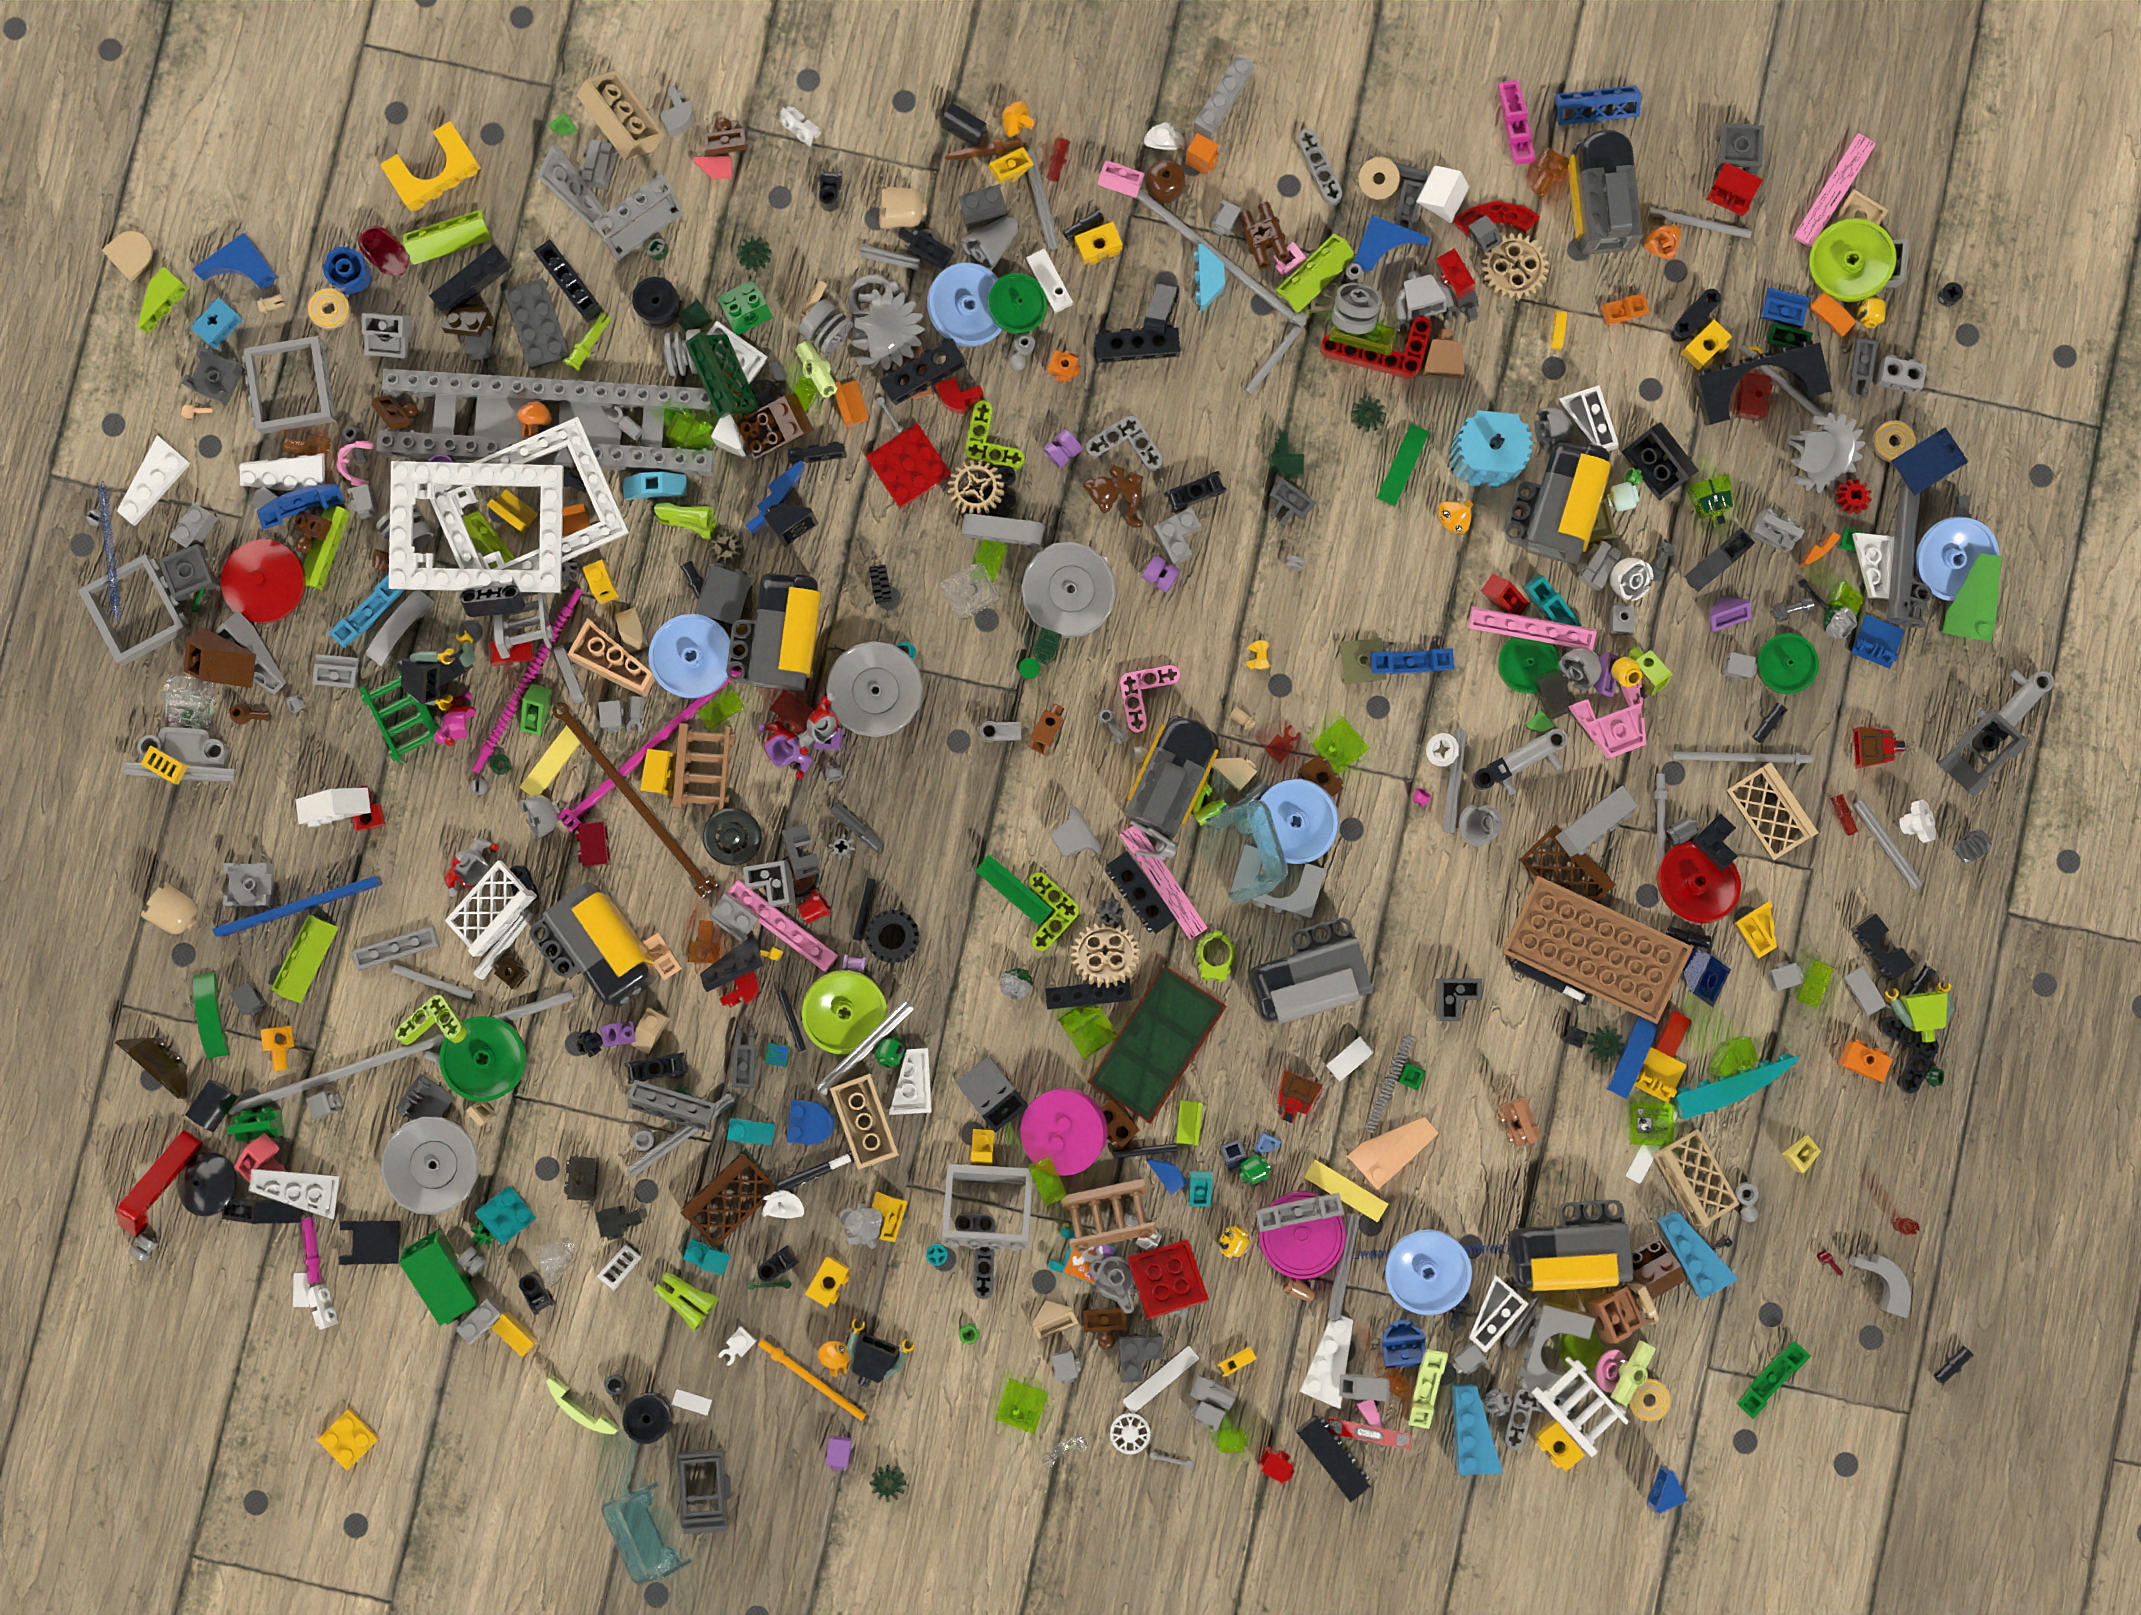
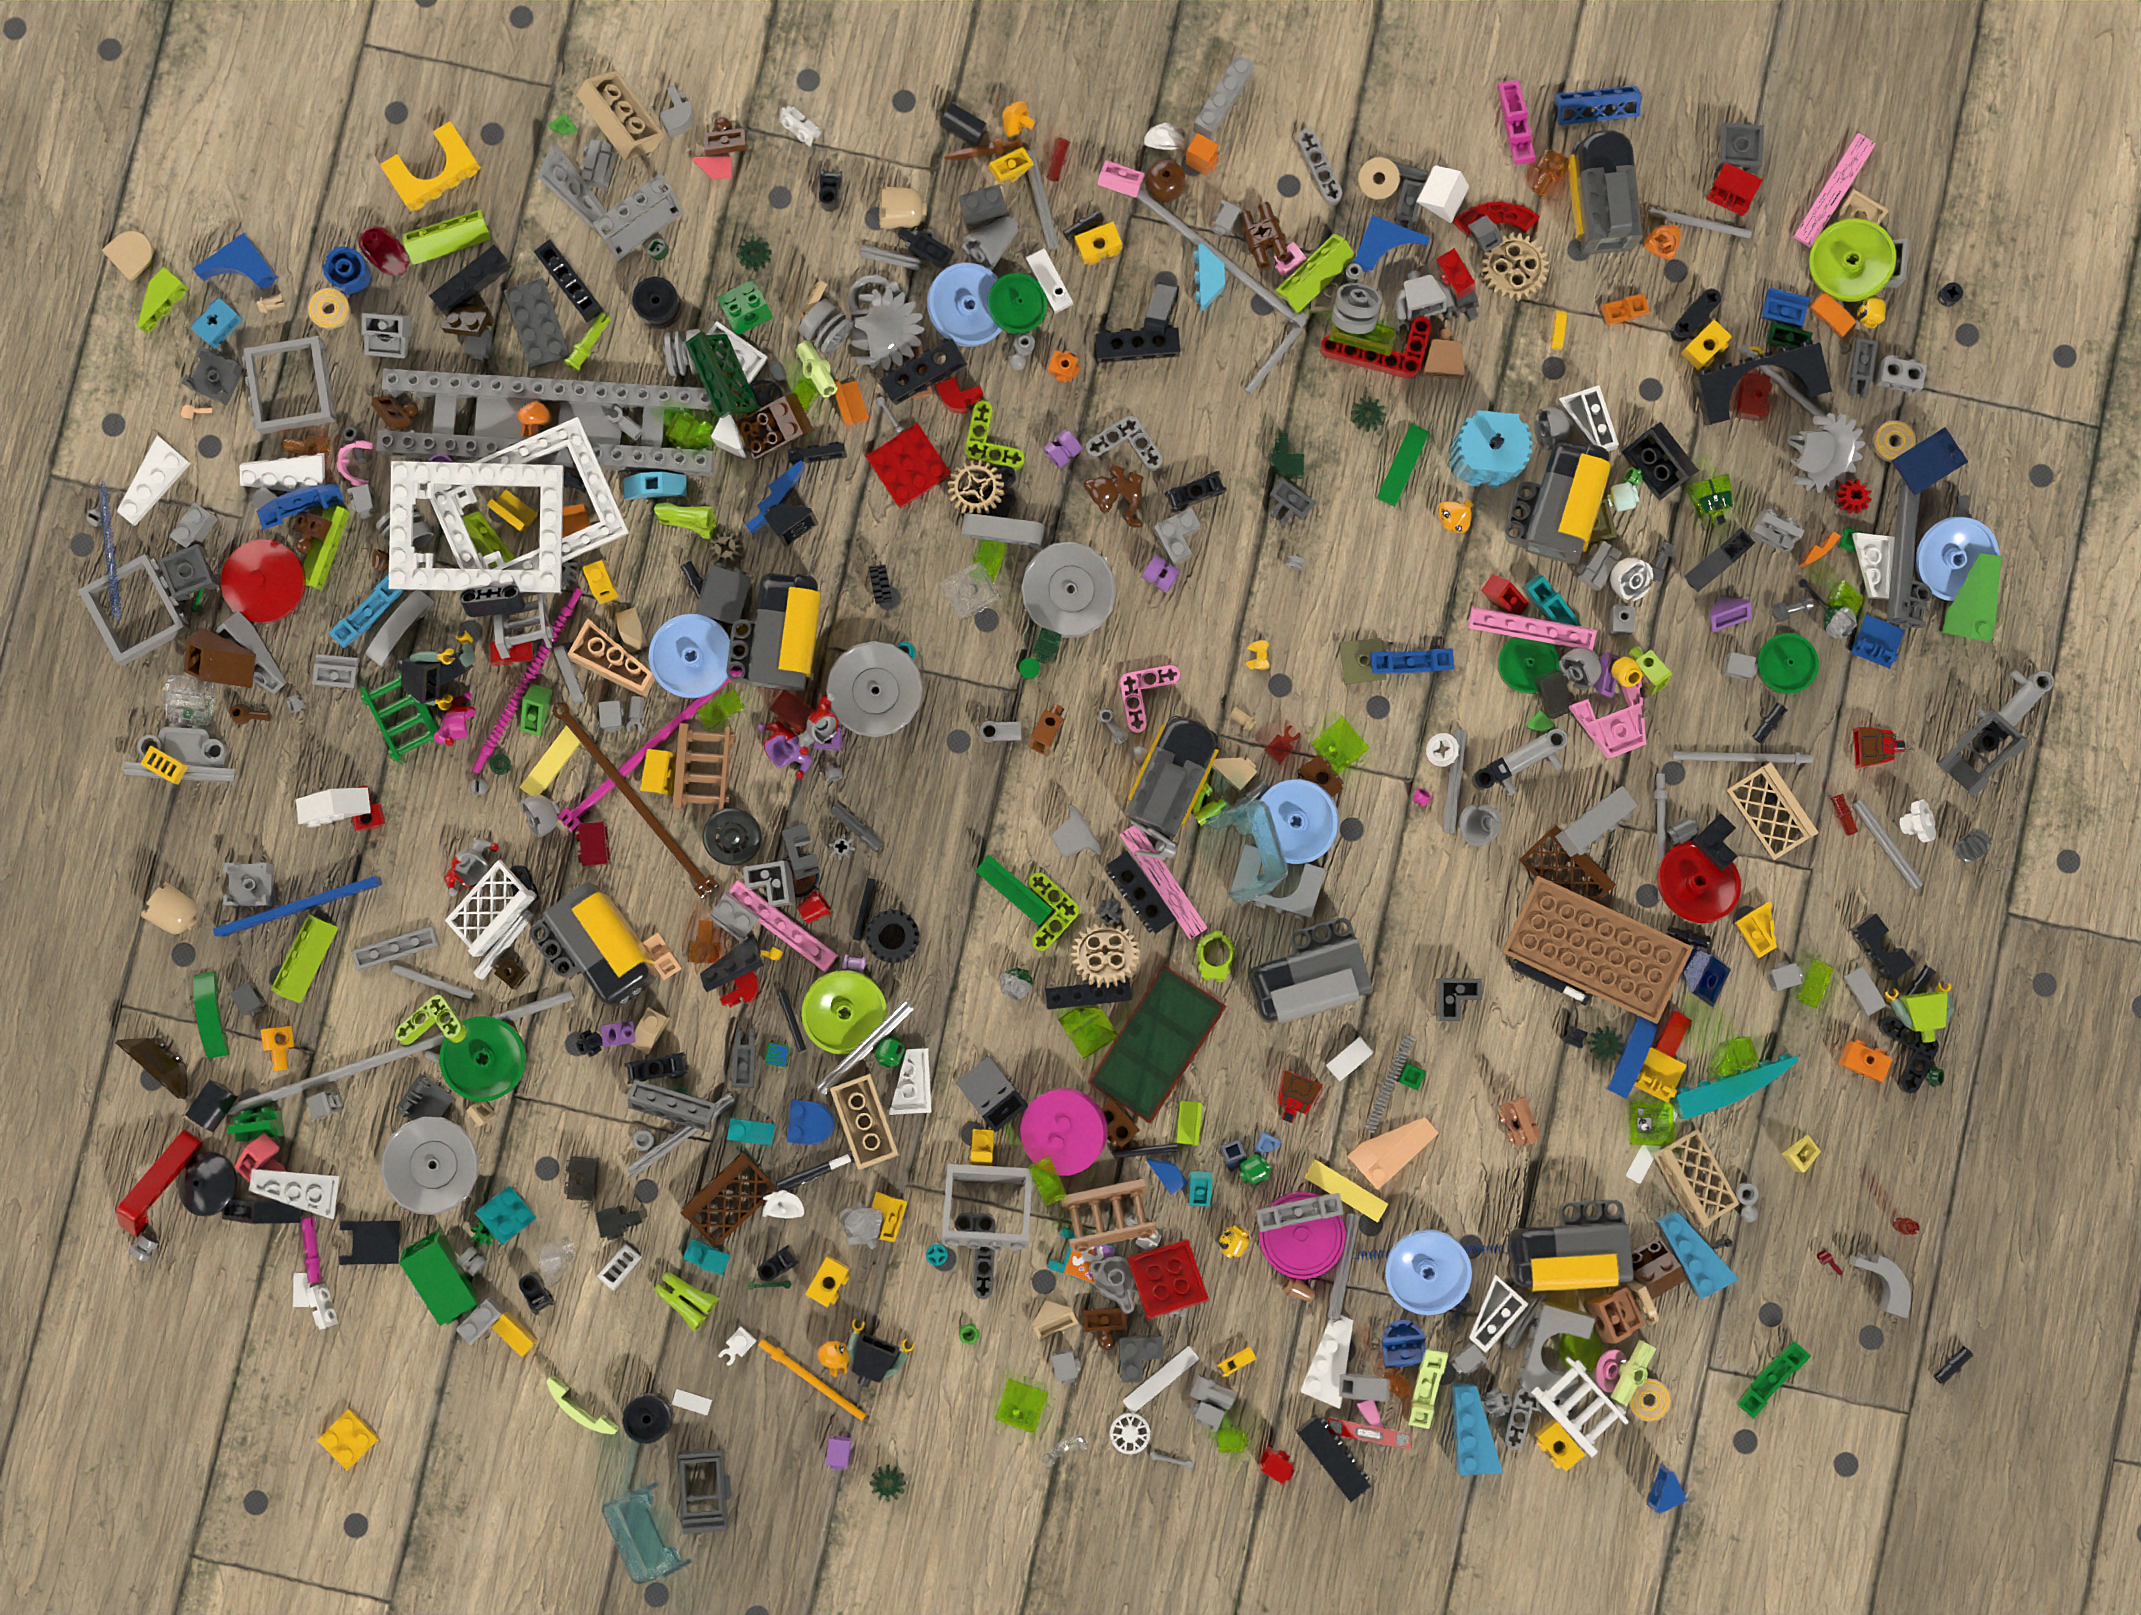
dark grey tile [604,1373,627,1396] -> none
clear green brick [678,299,712,332] -> none

